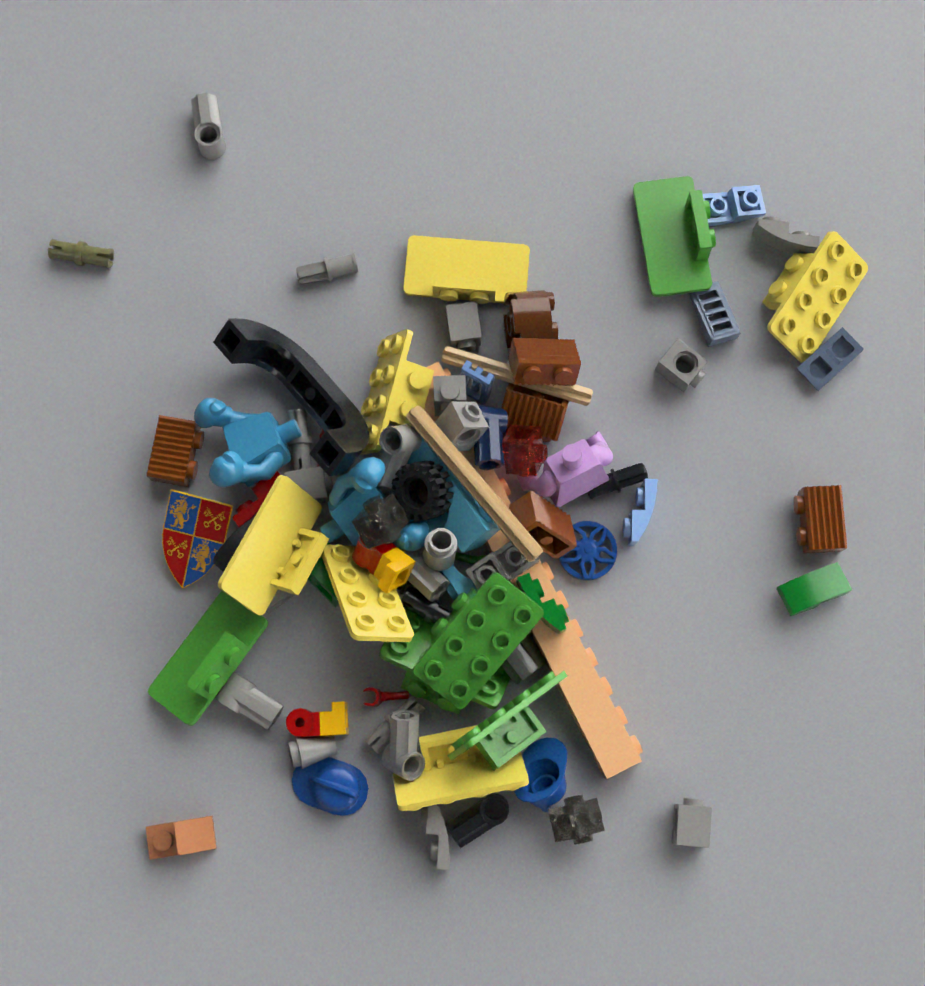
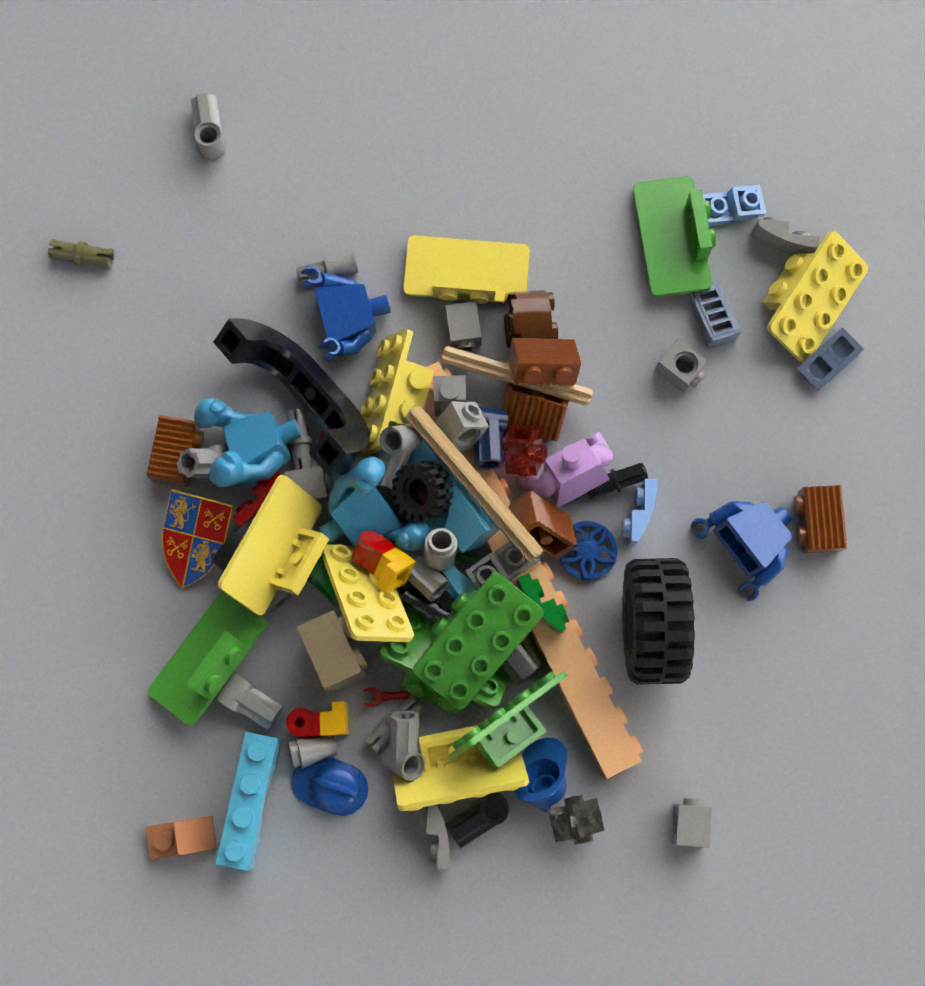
clear smoke brick [352,494,409,549] -> none
medium blue tile [460,360,495,404] -> none
green slope [776,562,852,617] -> none
none -> light grey piece [176,444,229,483]
none -> medium azure arch [215,732,282,871]
none -> dark tan brick [297,610,370,693]
none -> blue torso [301,265,391,362]
none -> black tyre [622,558,695,685]
none -> blue torso [691,501,792,601]

